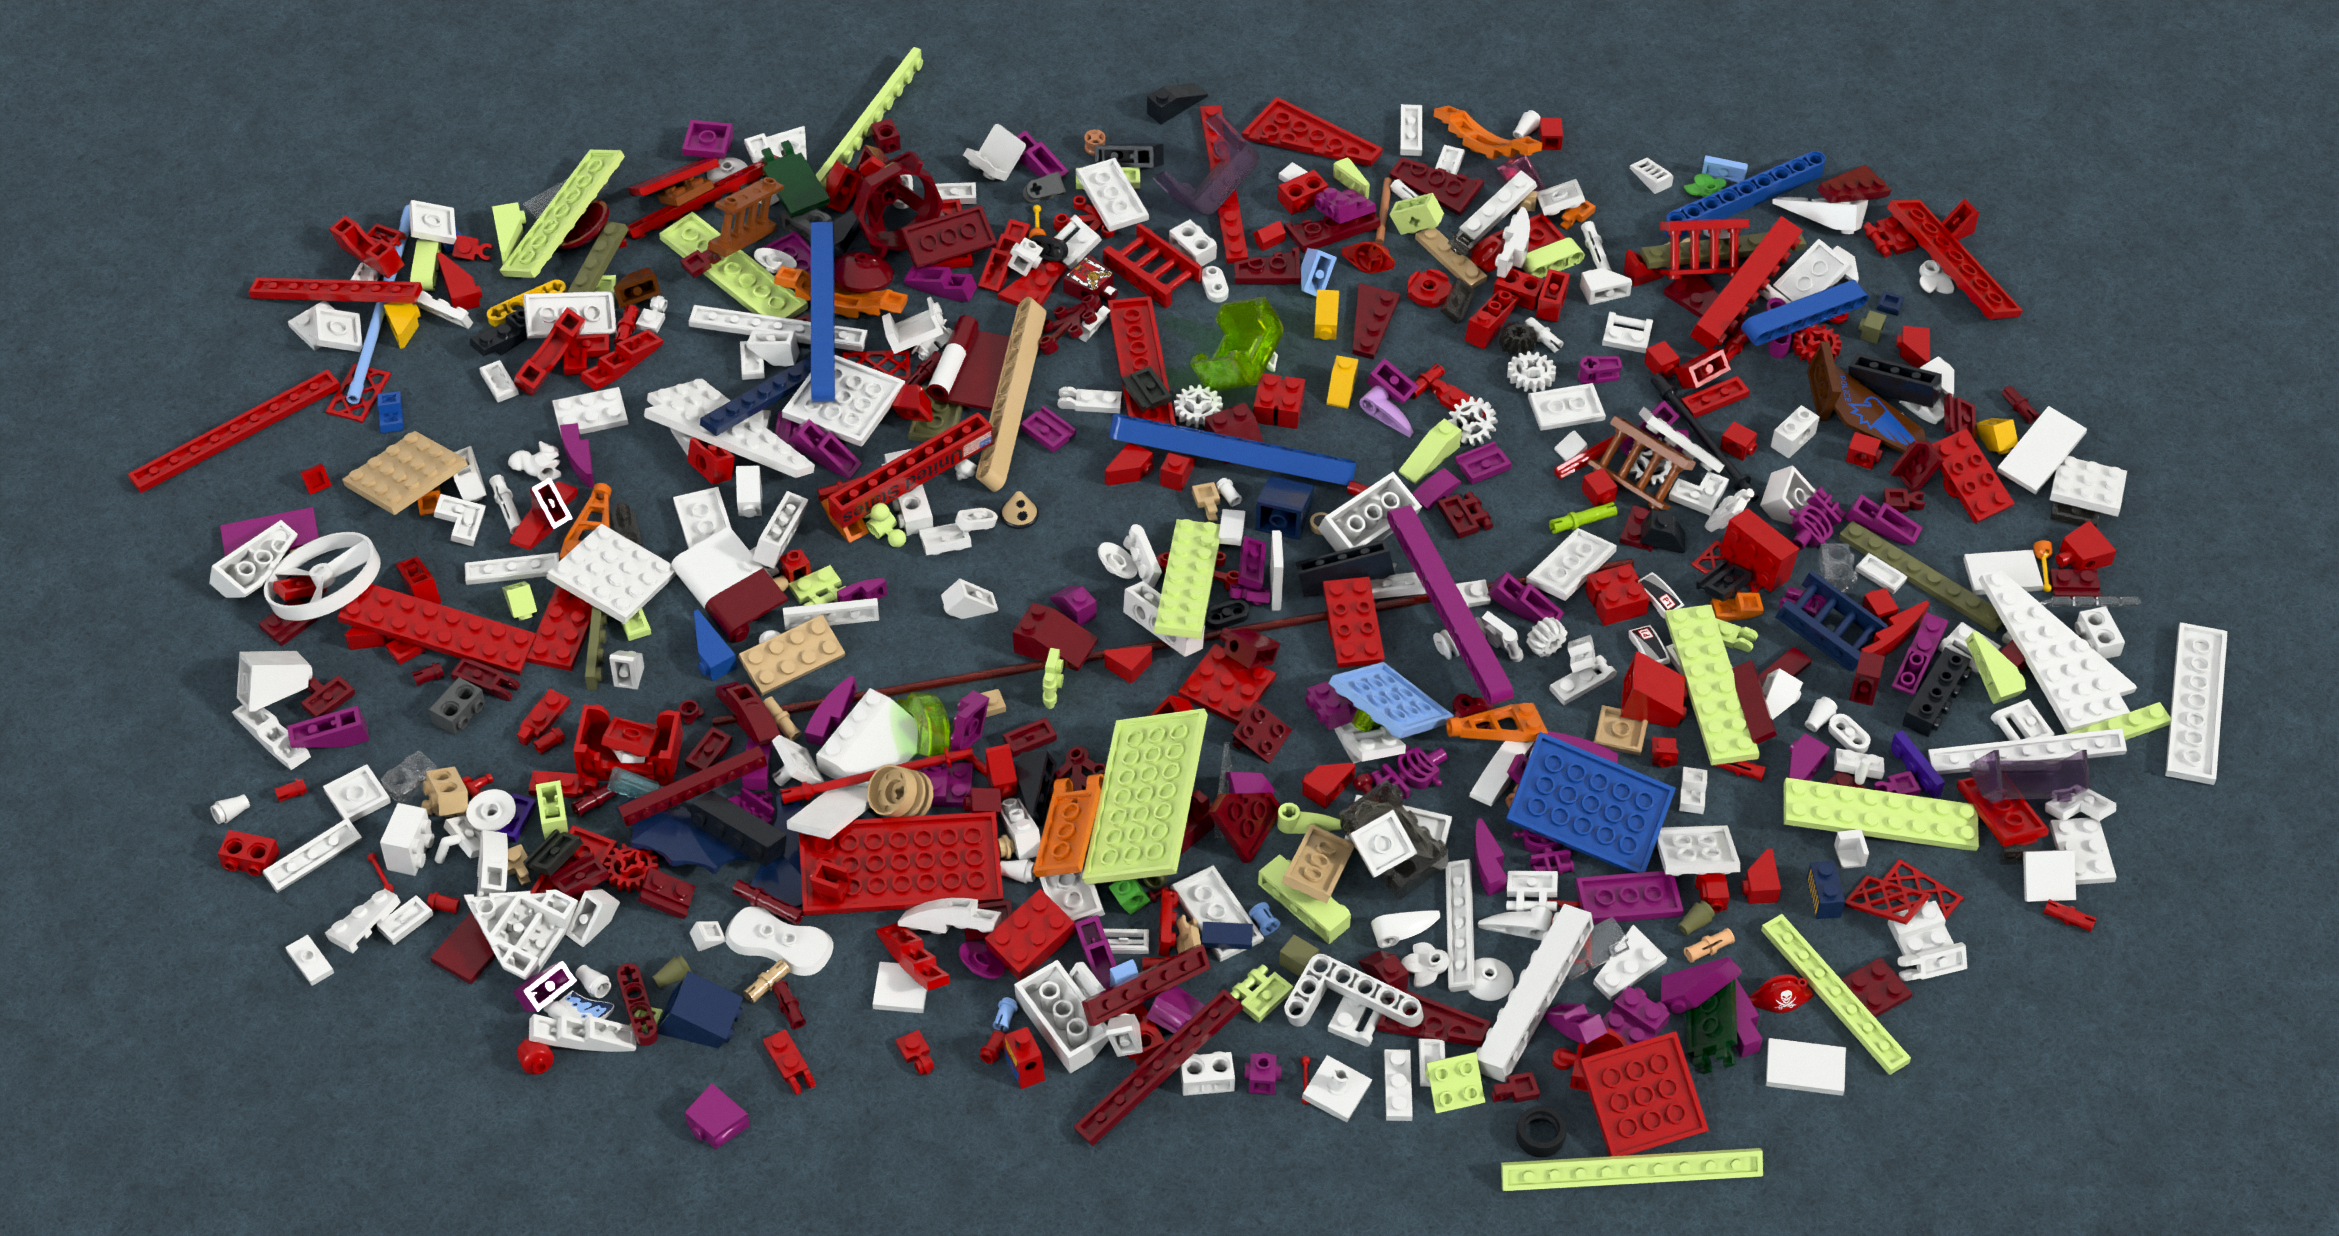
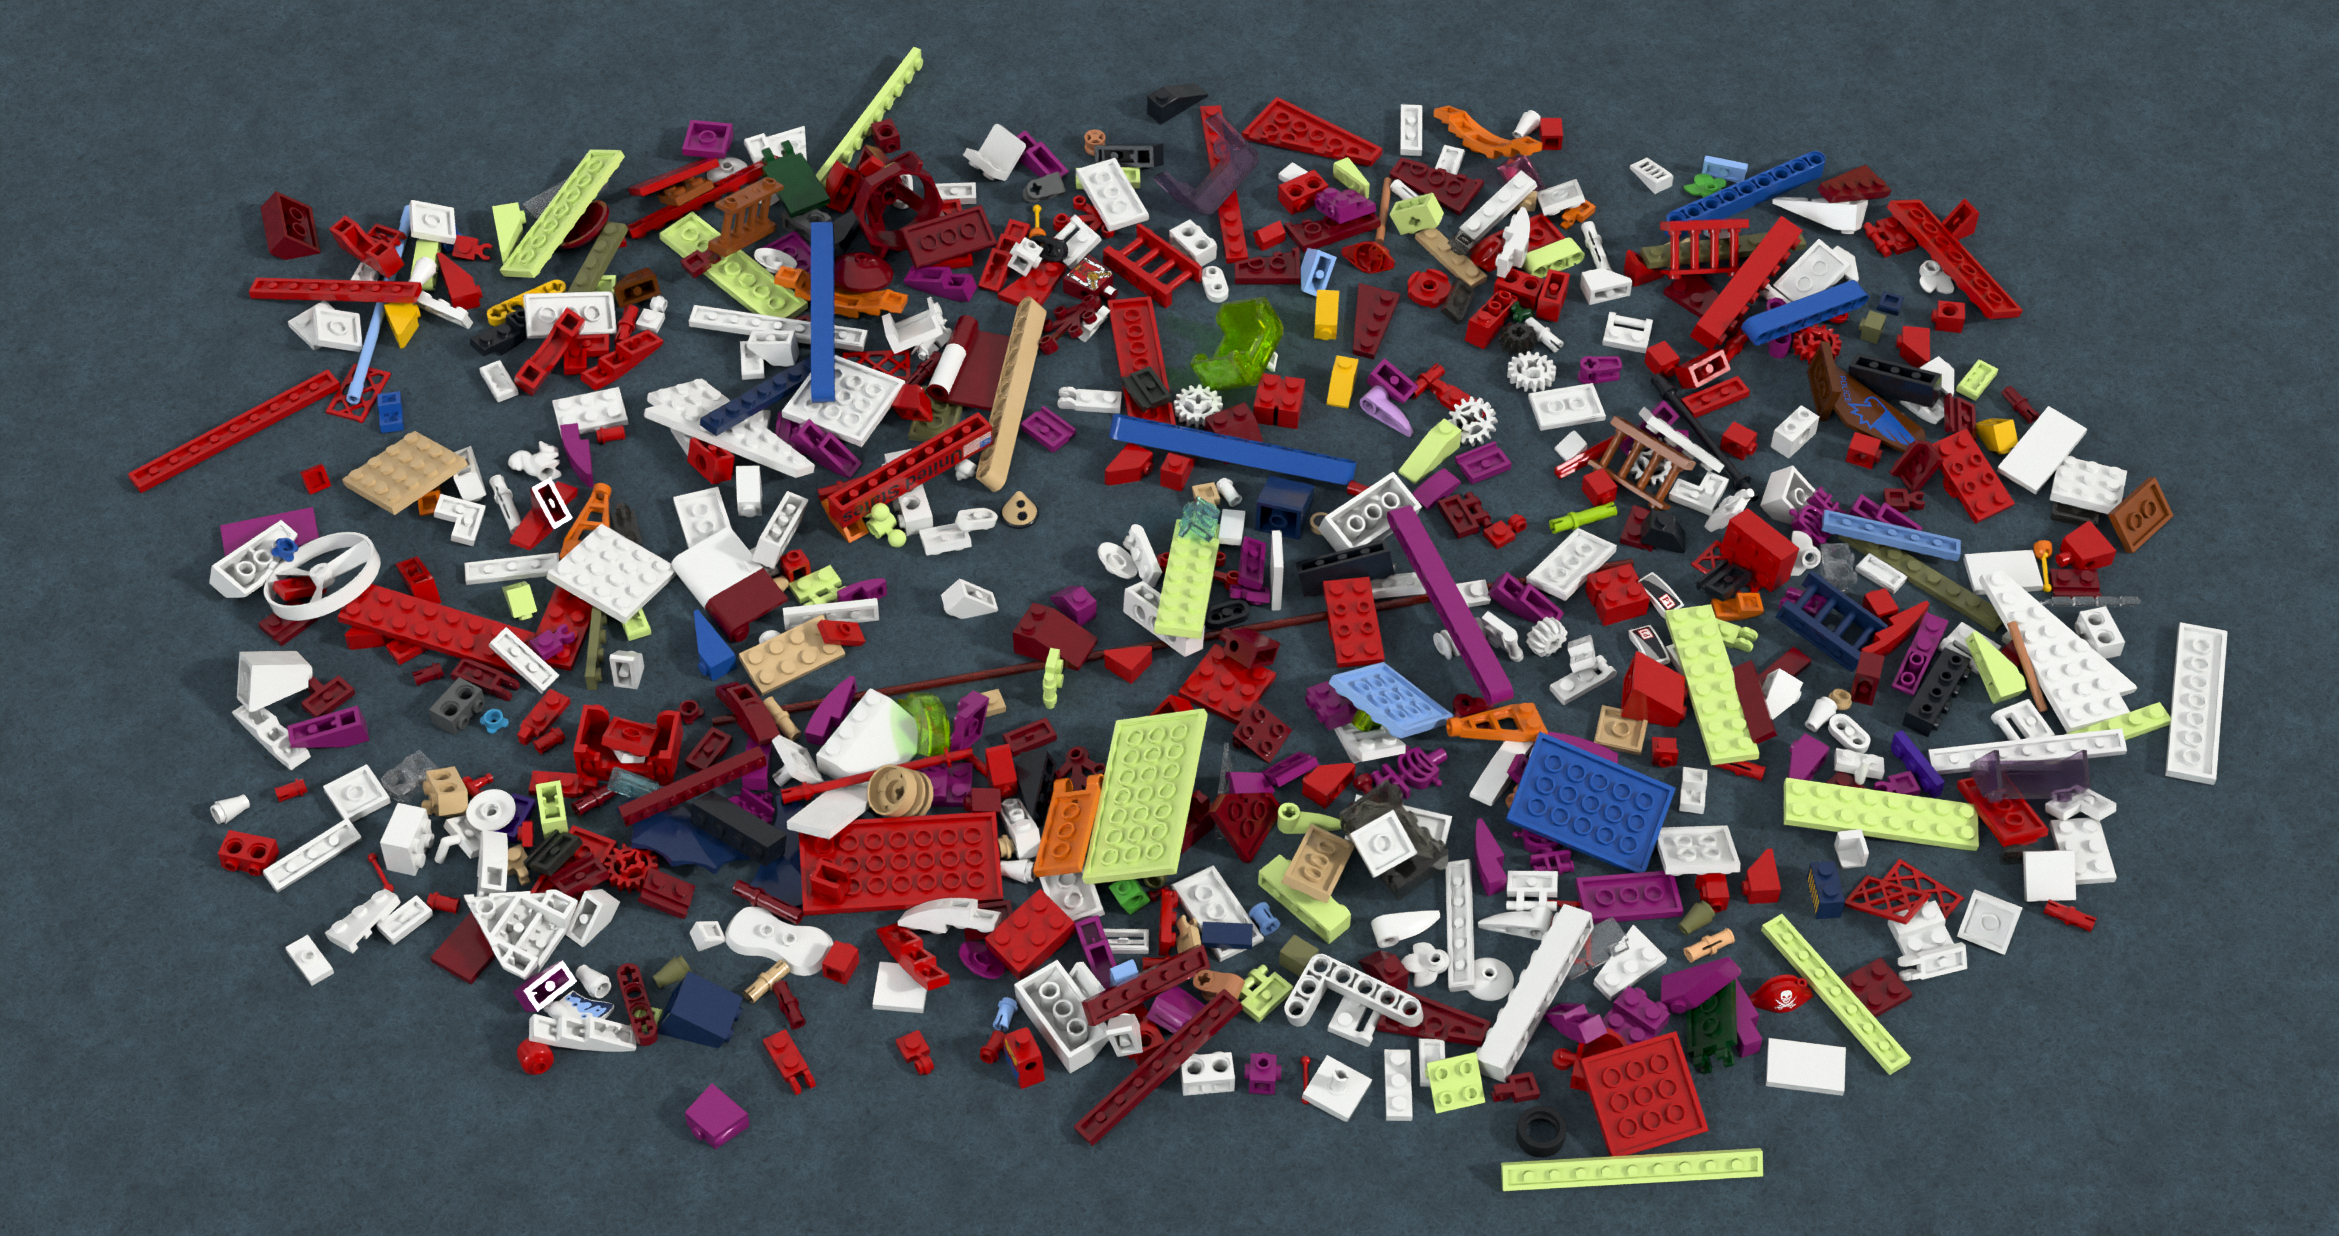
none -> dark red slope [260,191,321,260]
none -> blue plate [271,538,299,562]
none -> white cone [409,257,437,285]
none -> dark azure plate [480,709,509,734]
none -> white plate [489,627,559,694]
none -> red plate [518,820,534,847]
none -> magenta plate [529,624,575,661]
none -> red pin [596,425,625,445]
none -> red plate [817,620,866,646]
none -> red brick [822,940,859,985]
none -> clear light blue bracket [1179,496,1220,542]
none -> nougat piece [1193,970,1245,1002]
none -> magenta plate [1260,751,1319,787]
none -> red plate [1483,514,1527,549]
none -> dark green plant [1512,301,1533,329]
none -> white plate [1791,531,1821,576]
none -> medium blue plate [1821,510,1961,561]
none -> tan plate [1828,689,1852,710]
none -> red brick [1931,300,1965,333]
none -> yellowish green plate [1956,360,1998,401]
none -> white tile [1957,890,2022,955]
none -> nougat bar [2007,621,2048,713]
none -> dark orange plate [2108,477,2174,553]

